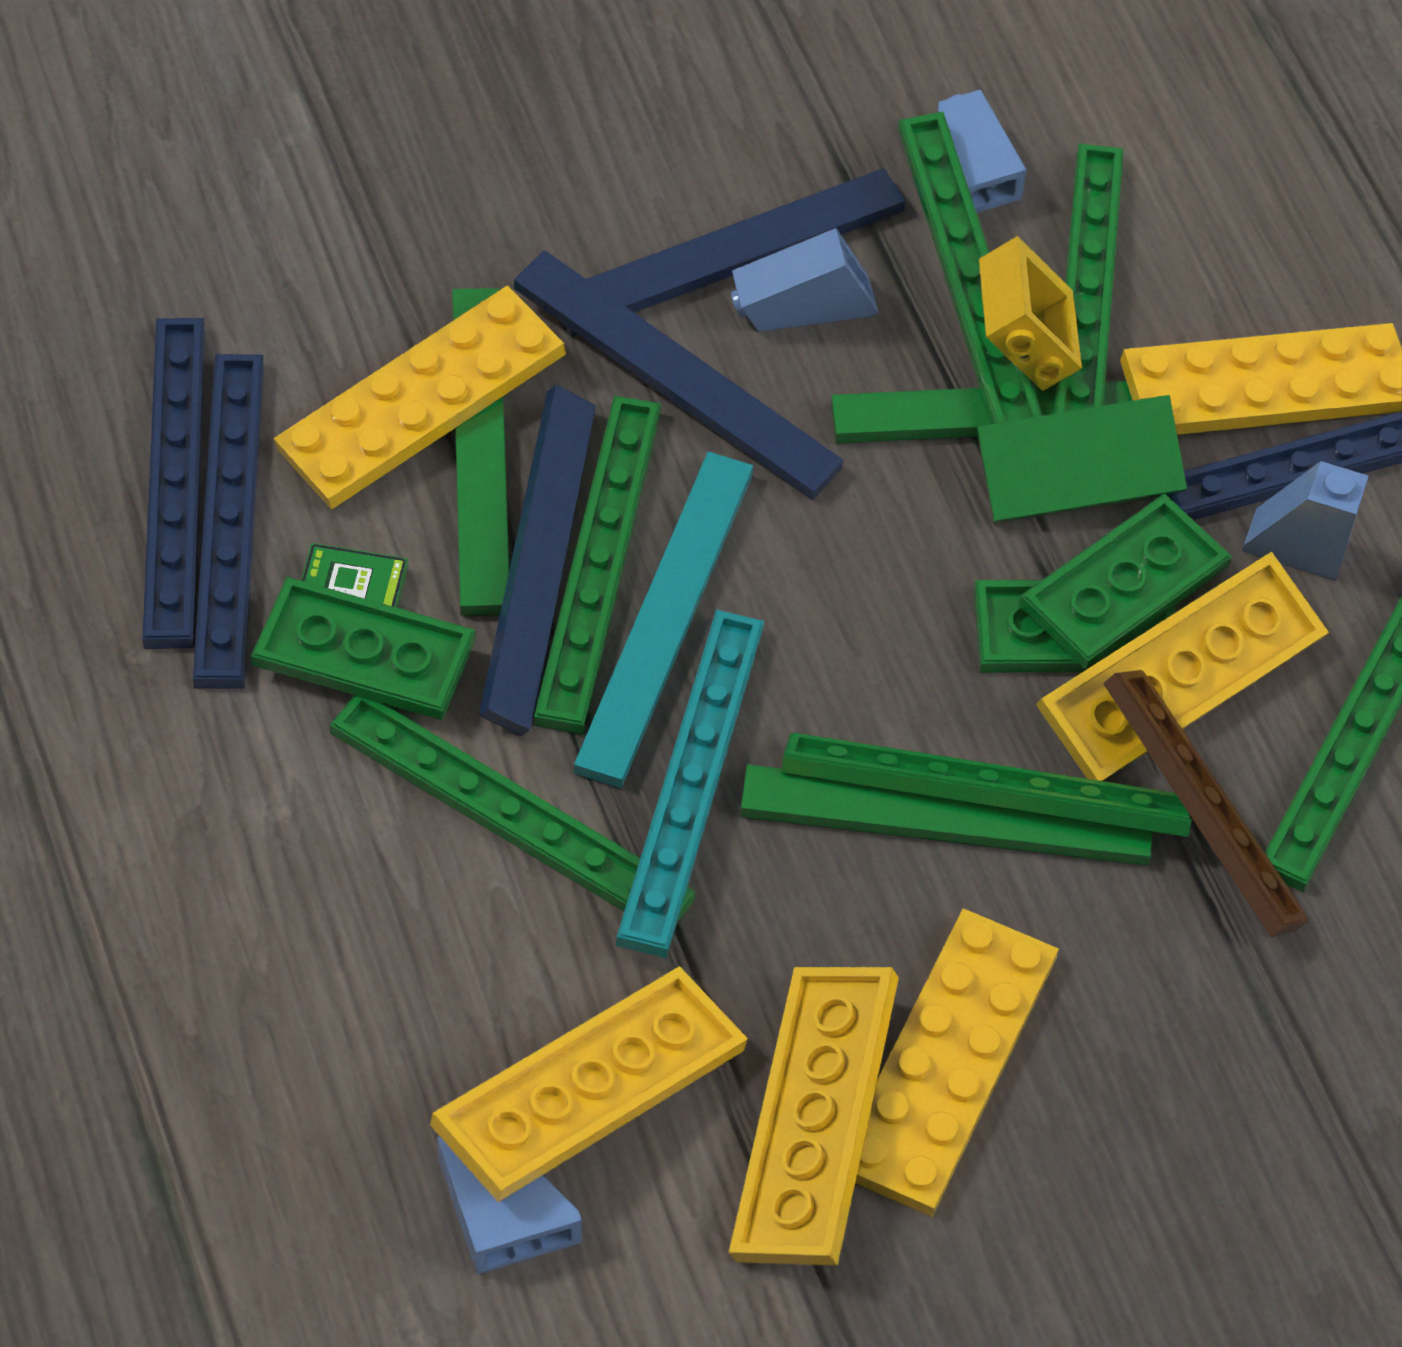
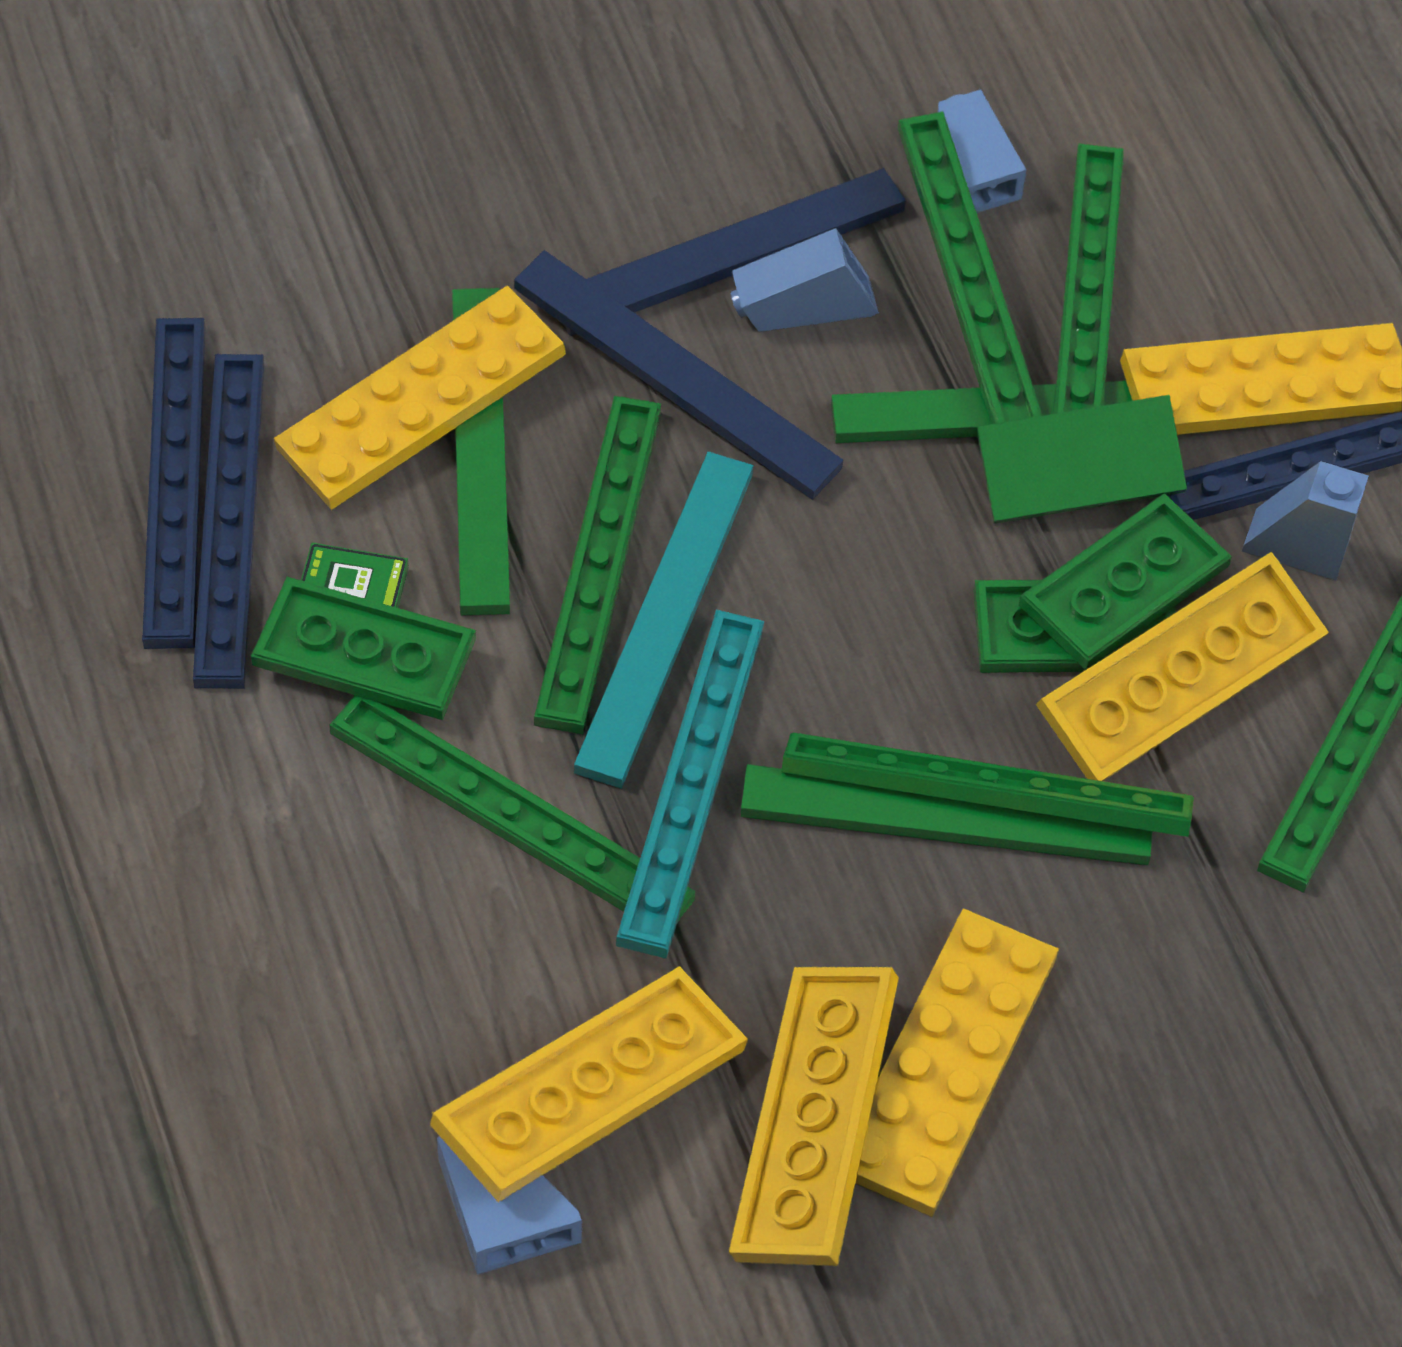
dark blue tile [479,384,596,736] -> none
yellow window [979,236,1082,391] -> none
reddish brown tile [1103,669,1309,938] -> none

